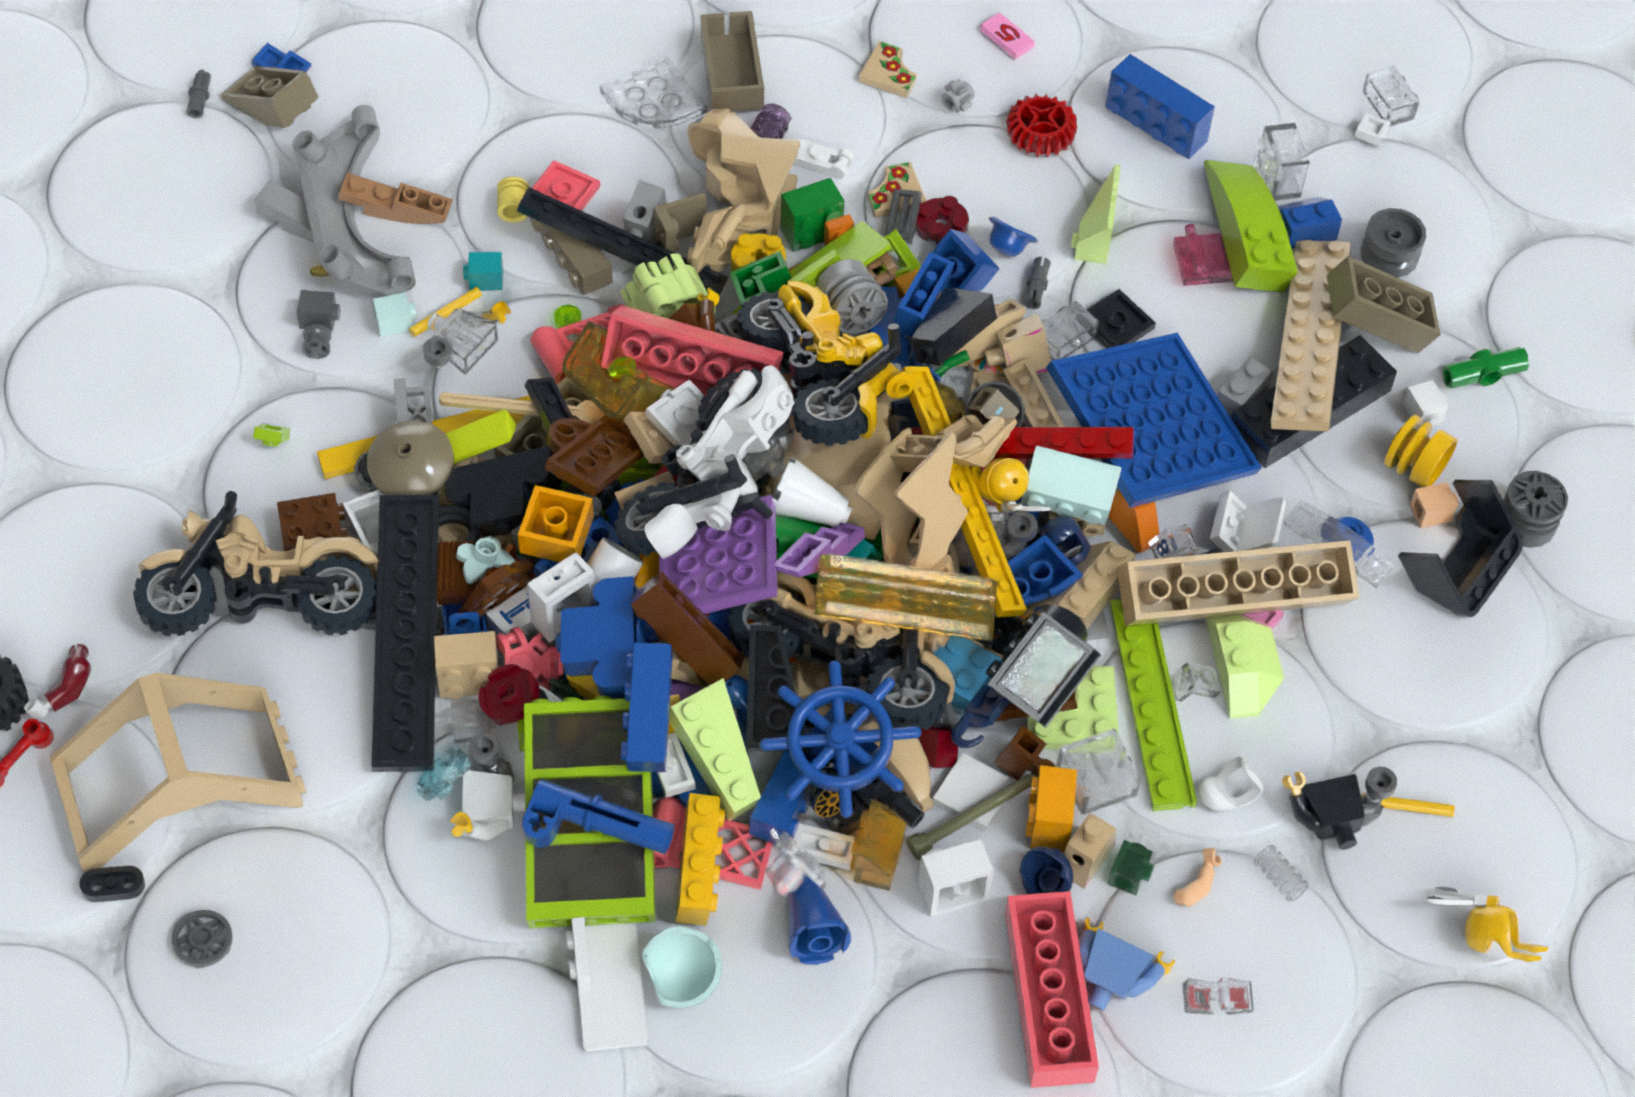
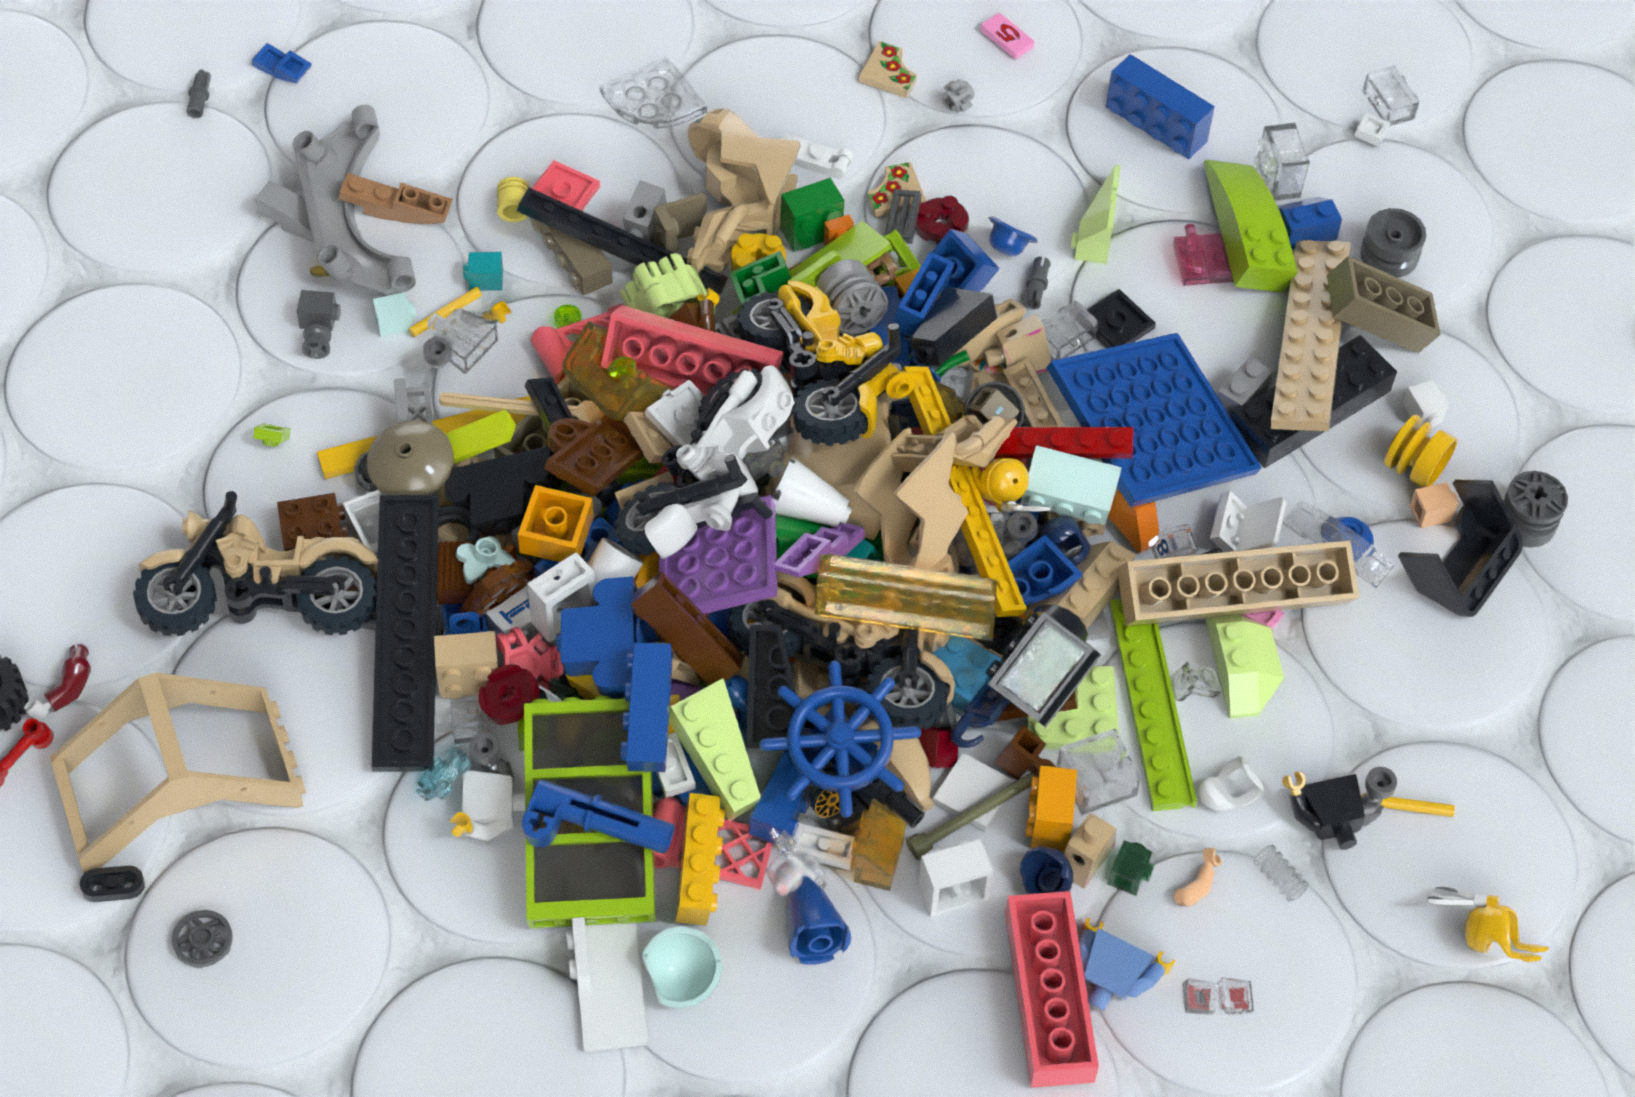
dark tan slope [220,66,319,128] -> none
dark tan piece [701,11,764,112] -> none
clear purple piece [750,104,792,139] -> none
red gear [1006,93,1078,157] -> none
green piece [1442,347,1529,389] -> none

